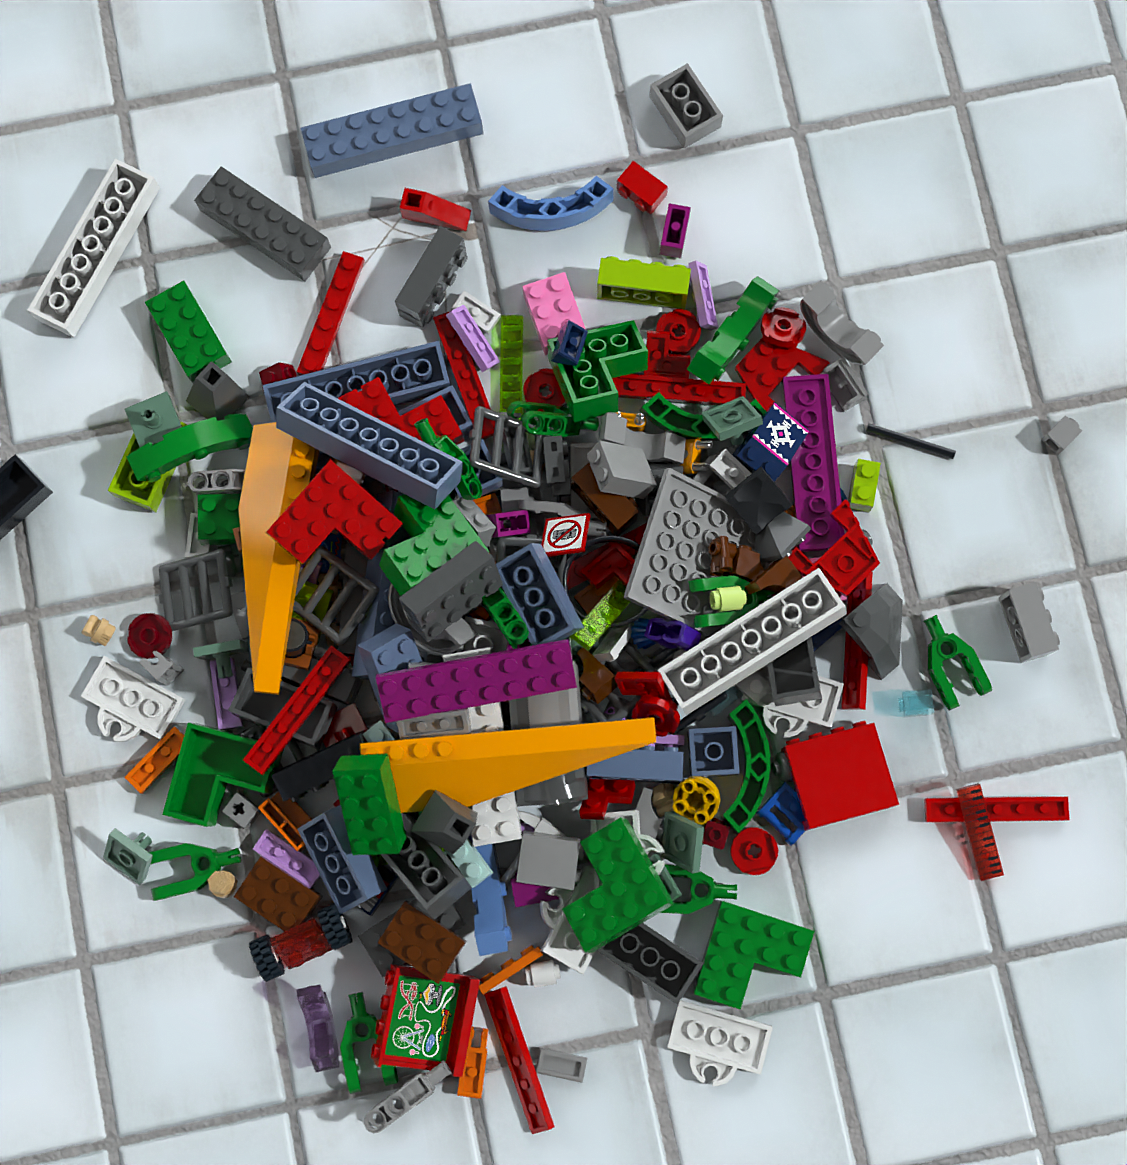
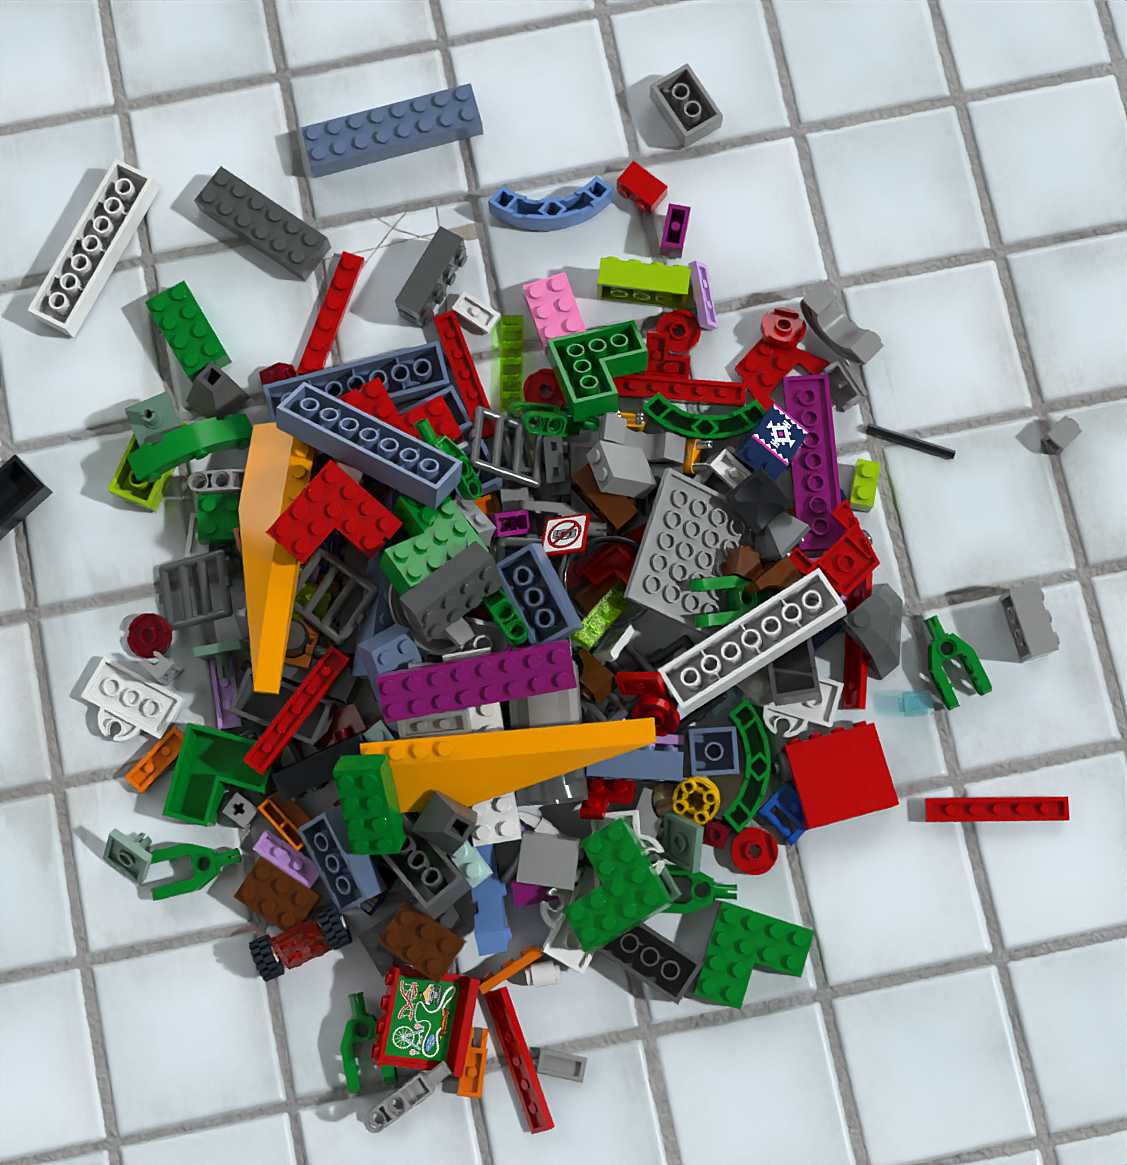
tan piece [82,615,116,646] -> none
tan piece [207,870,238,898] -> none
clear purple arch [297,984,339,1072] -> none
red slope [399,188,471,232] -> none
lavender plate [446,305,500,372] -> none
dark blue slope [551,320,588,366] -> none
blue piece [631,618,657,649] -> none
dark purple brick [644,618,701,651] -> none
white plate [667,1000,773,1086] -> none
green brick [687,276,780,384] -> none
sand green tile [702,396,763,445] -> none
reddish brown plate [708,536,737,576] -> none
yellowish green brick [710,586,747,612] -> none
clear red tile [956,783,1004,881] -> none

